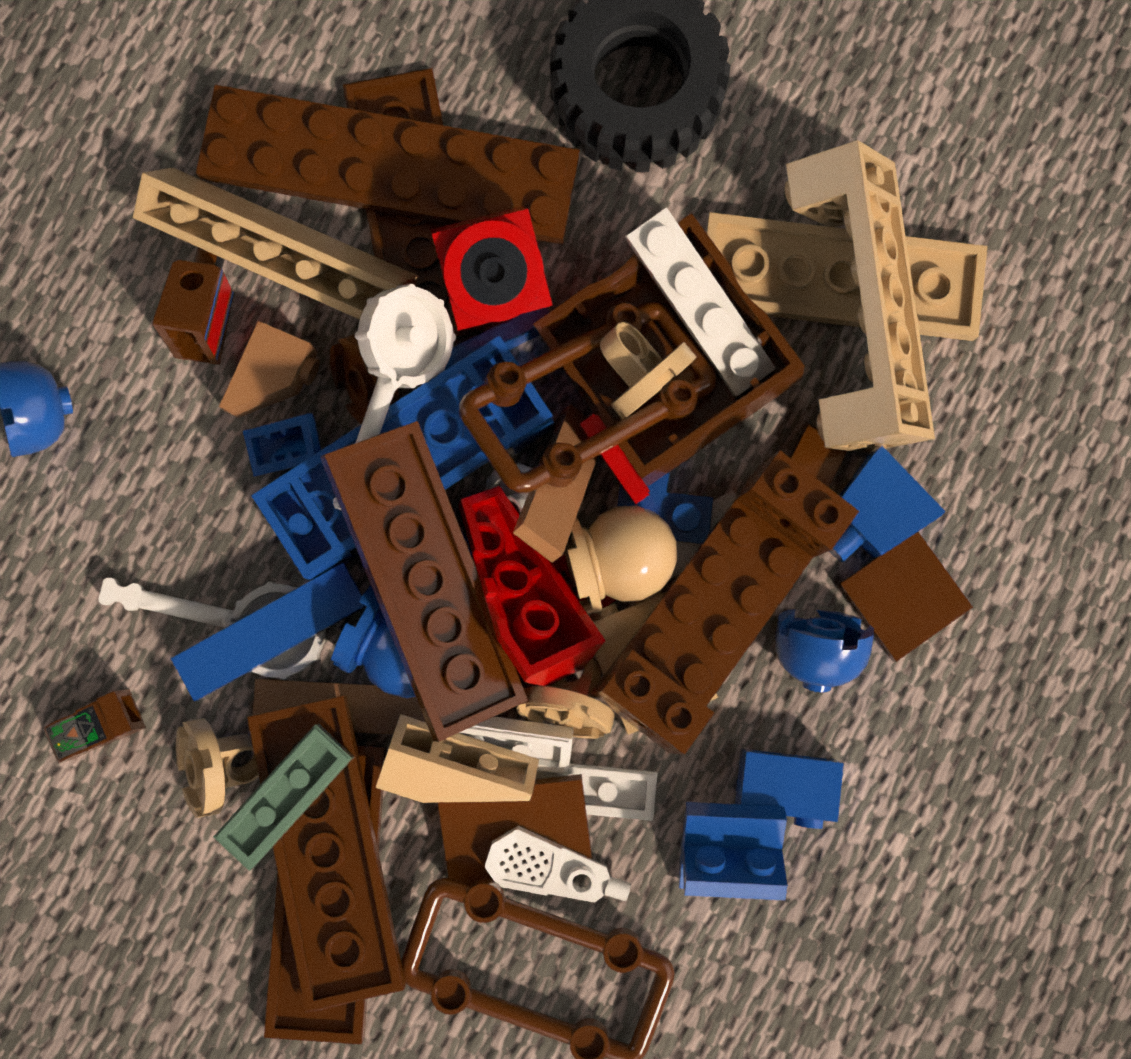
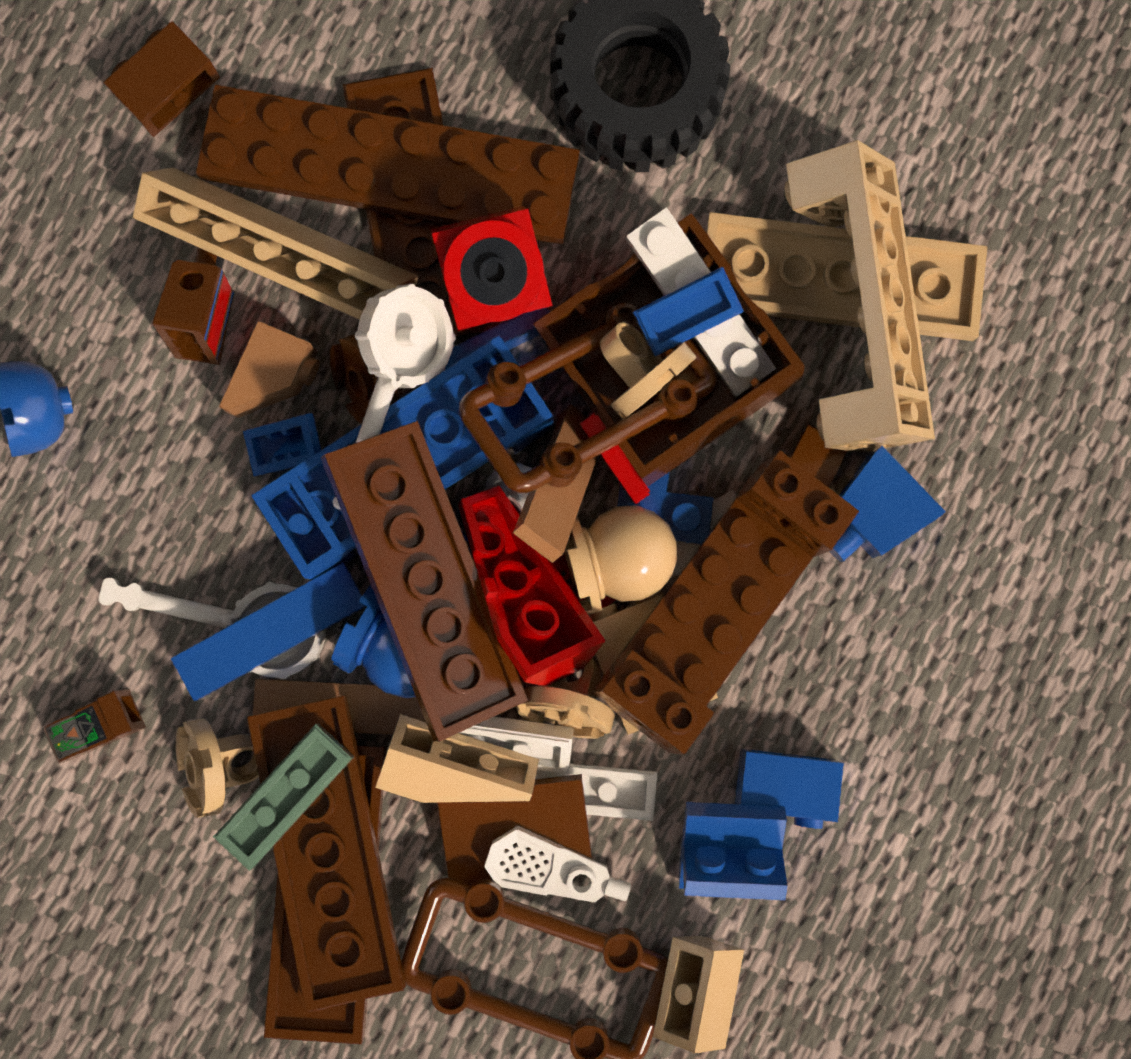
blue cylinder [775,609,874,692] -> none
reddish brown tile [838,532,973,662] -> none
none -> reddish brown brick [103,21,220,138]
none -> blue tile [632,267,744,357]
none -> tan brick [653,936,744,1054]

